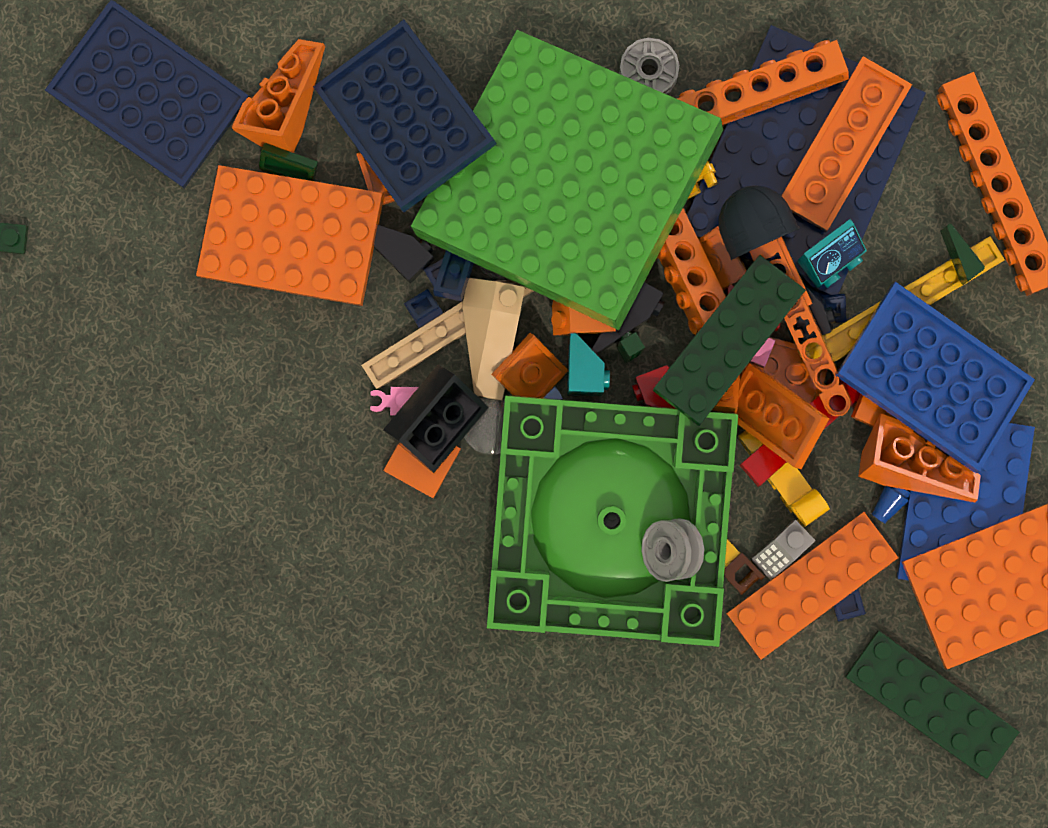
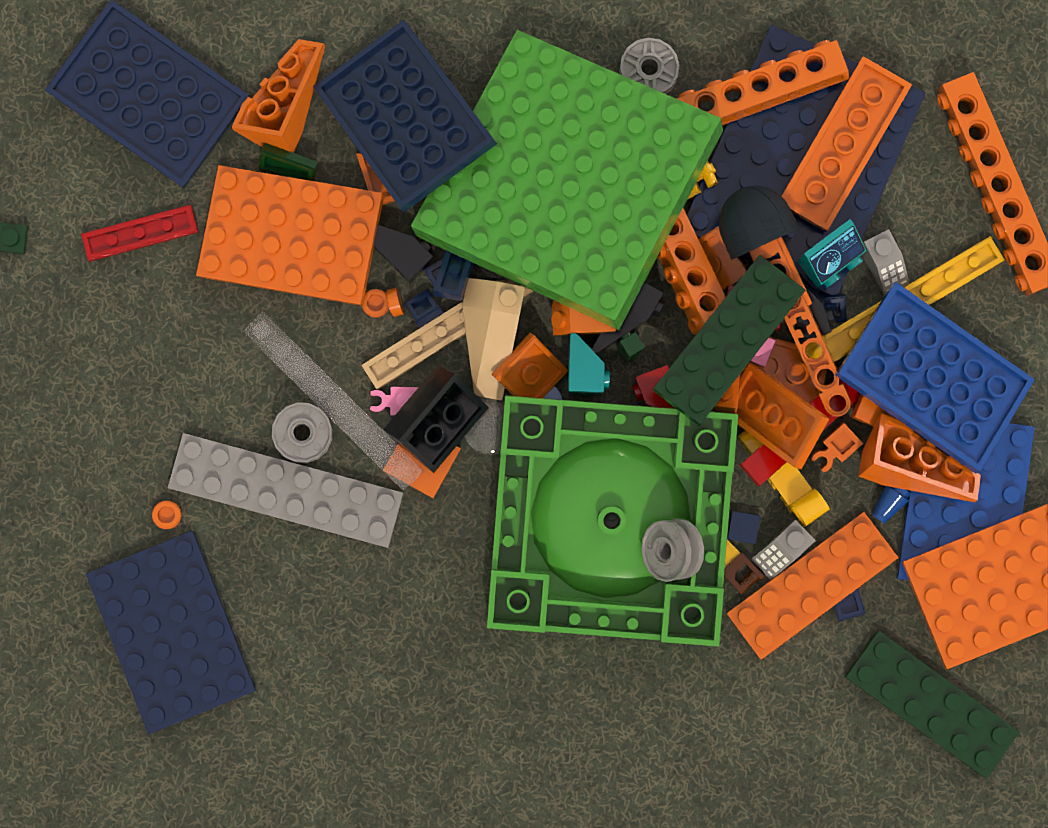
dark green slope [940,224,985,285] -> none
none -> red tile [81,205,199,262]
none -> dark blue plate [86,531,257,734]
none -> orange tile [152,501,182,529]
none -> light grey plate [168,433,404,548]
none -> clear plate [243,311,424,491]
none -> light grey wheel [272,402,333,463]
none -> orange tile [362,289,389,318]
none -> orange tile [386,287,405,317]
none -> dark blue tile [727,511,761,544]
none -> orange plate [810,422,863,472]
none -> light grey slope [862,229,910,296]

